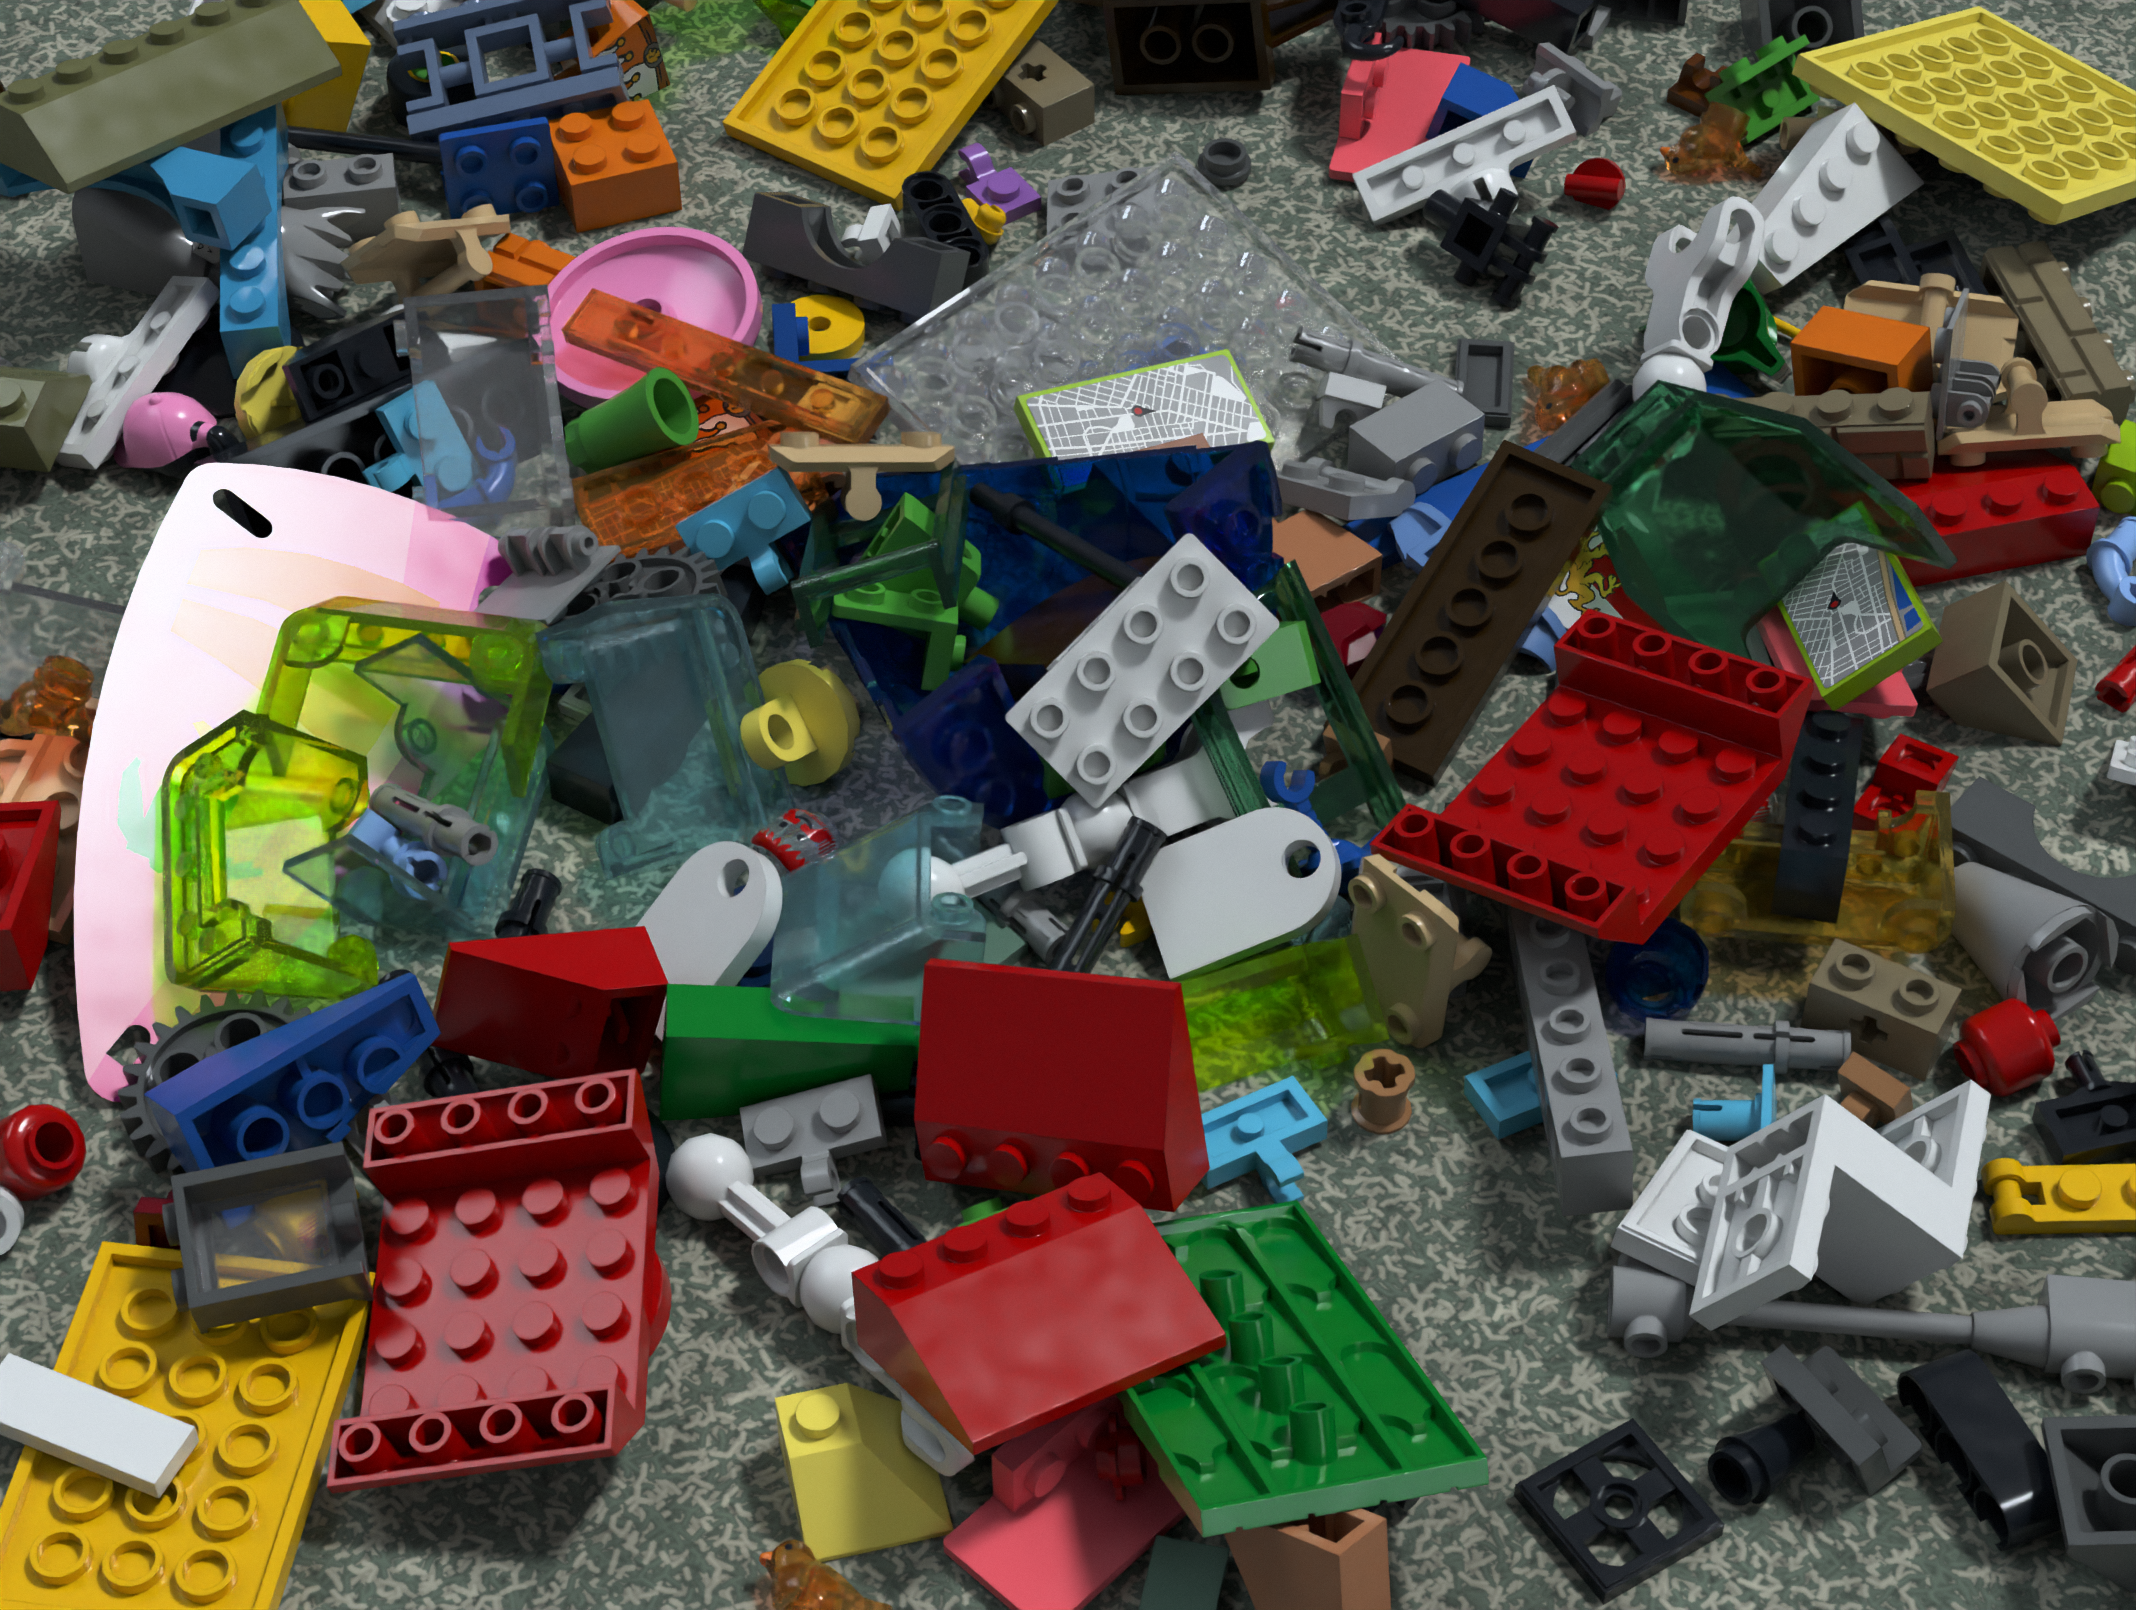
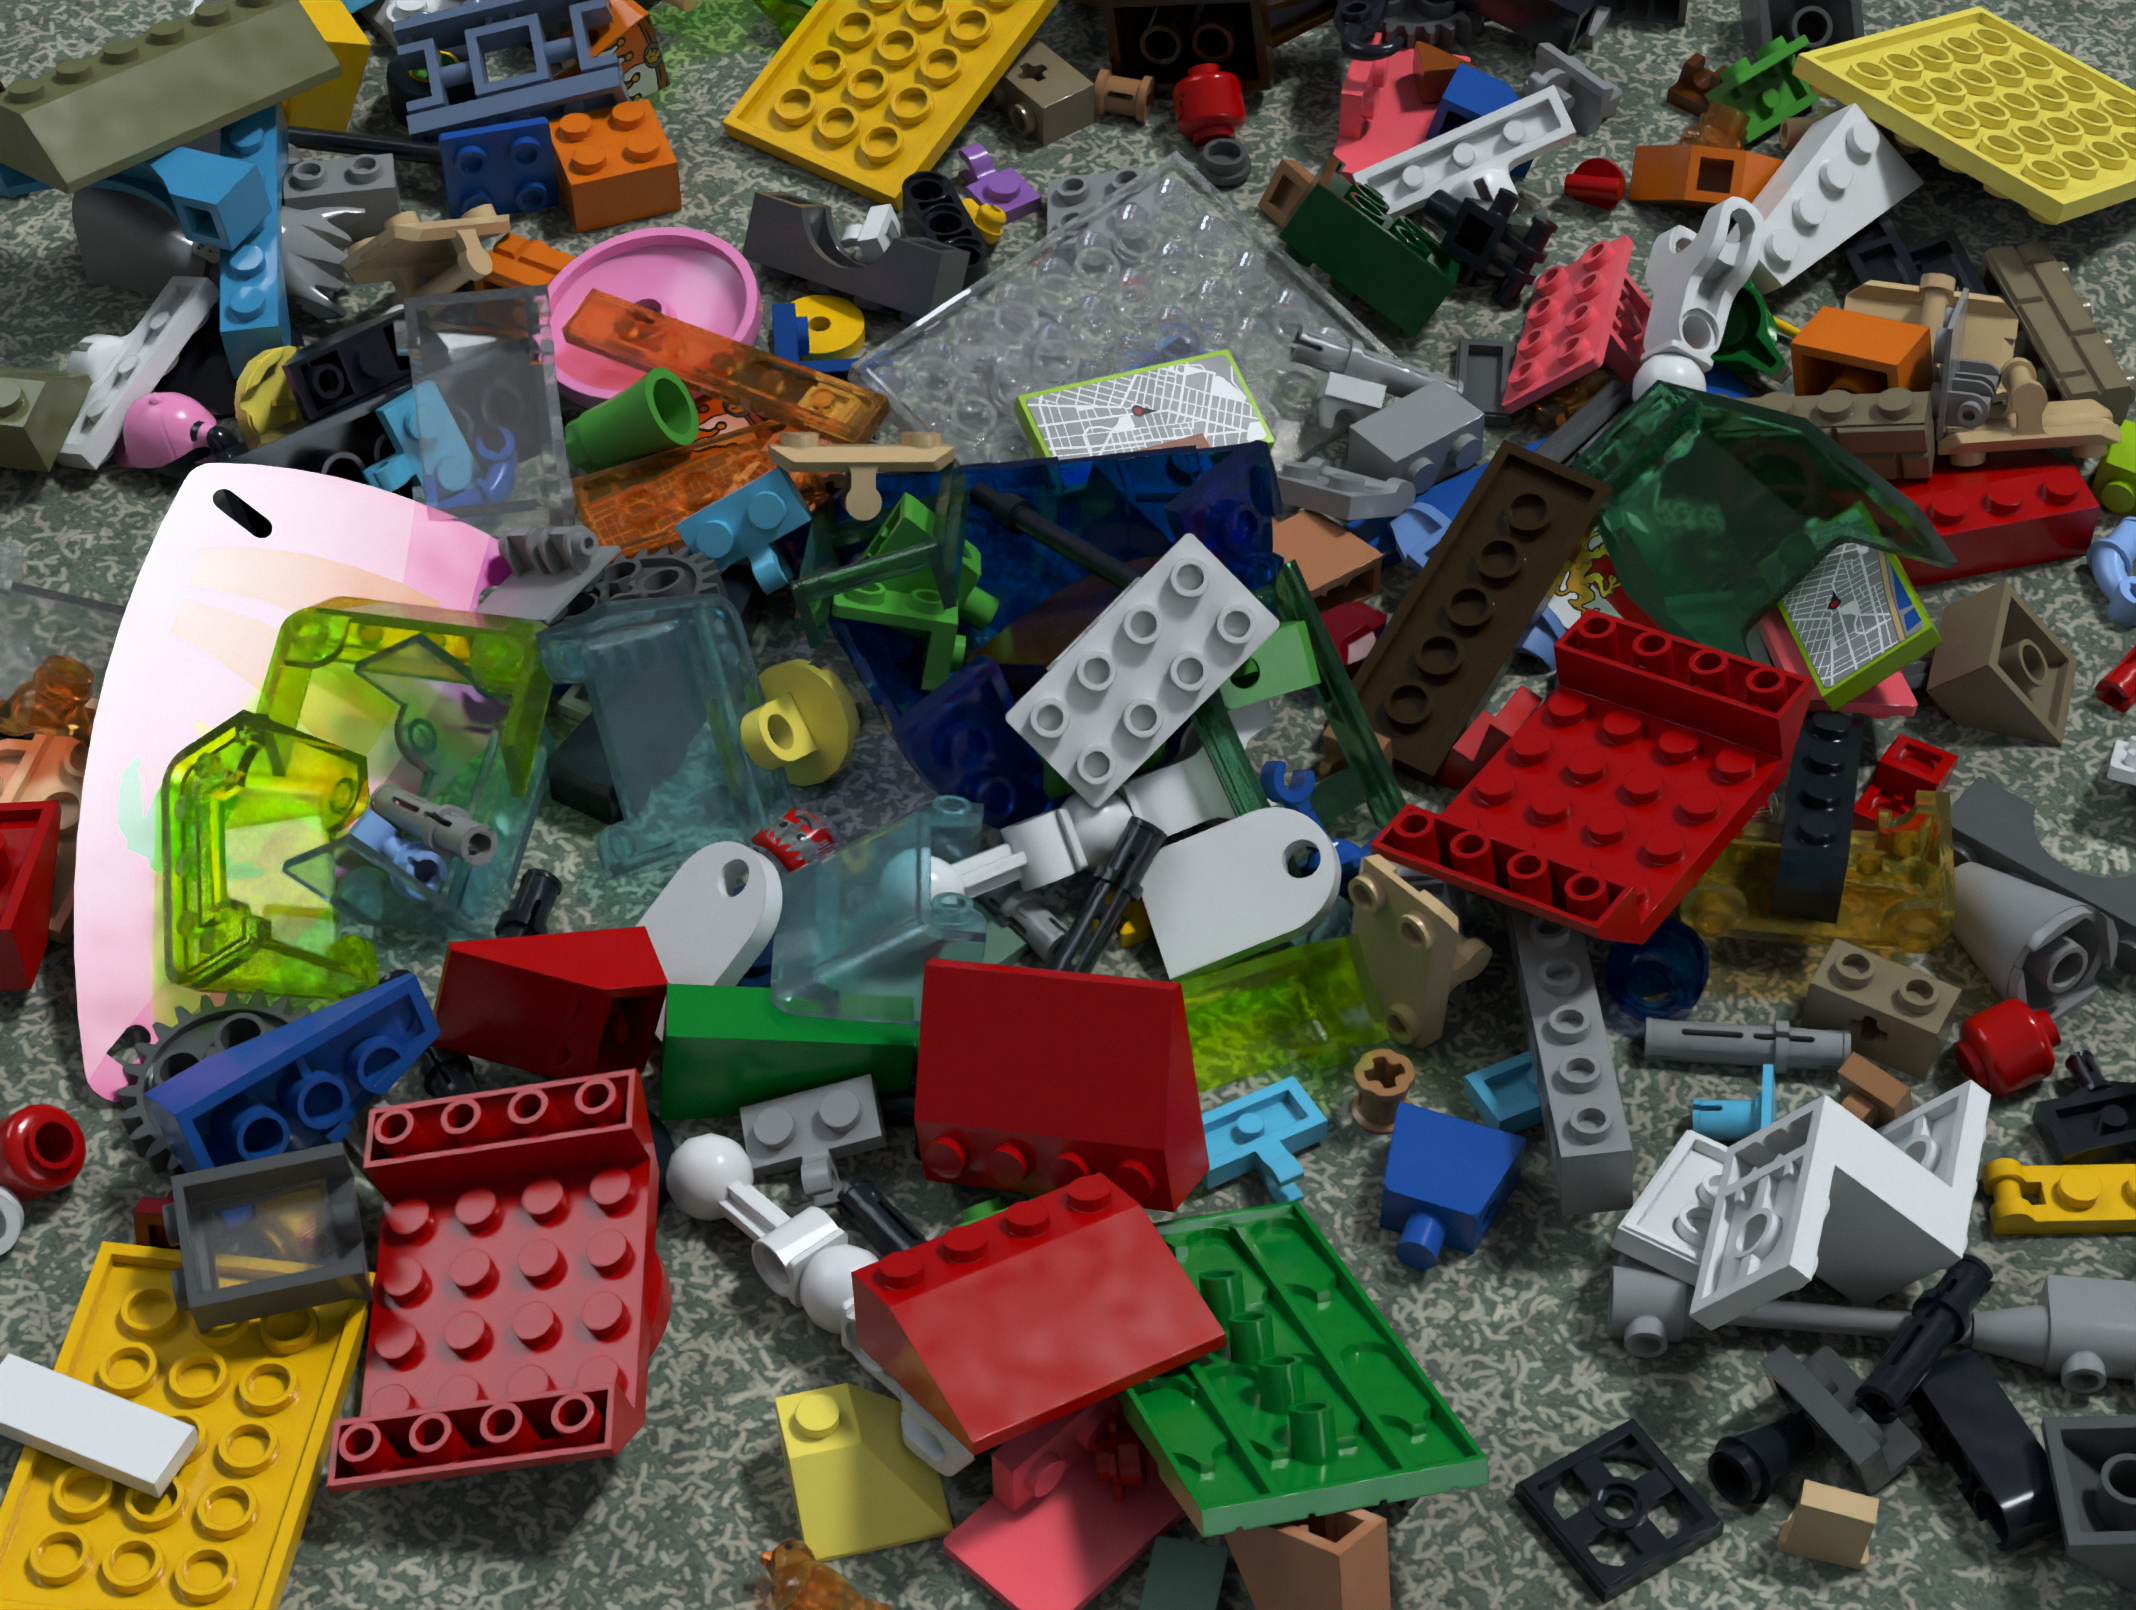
none -> medium nougat bush [1095,68,1156,124]
none -> red head [1172,63,1246,147]
none -> medium nougat tile [1258,159,1314,227]
none -> dark green wedge [1278,153,1461,338]
none -> blue torso [1379,1101,1526,1270]
none -> dark orange slope [1413,41,1476,103]
none -> red slope [1438,685,1543,790]
none -> coral bracket [1502,234,1652,414]
none -> orange slope [1628,145,1784,210]
none -> tan tile [1776,1479,1880,1570]
none -> black pin [1855,1254,1994,1424]

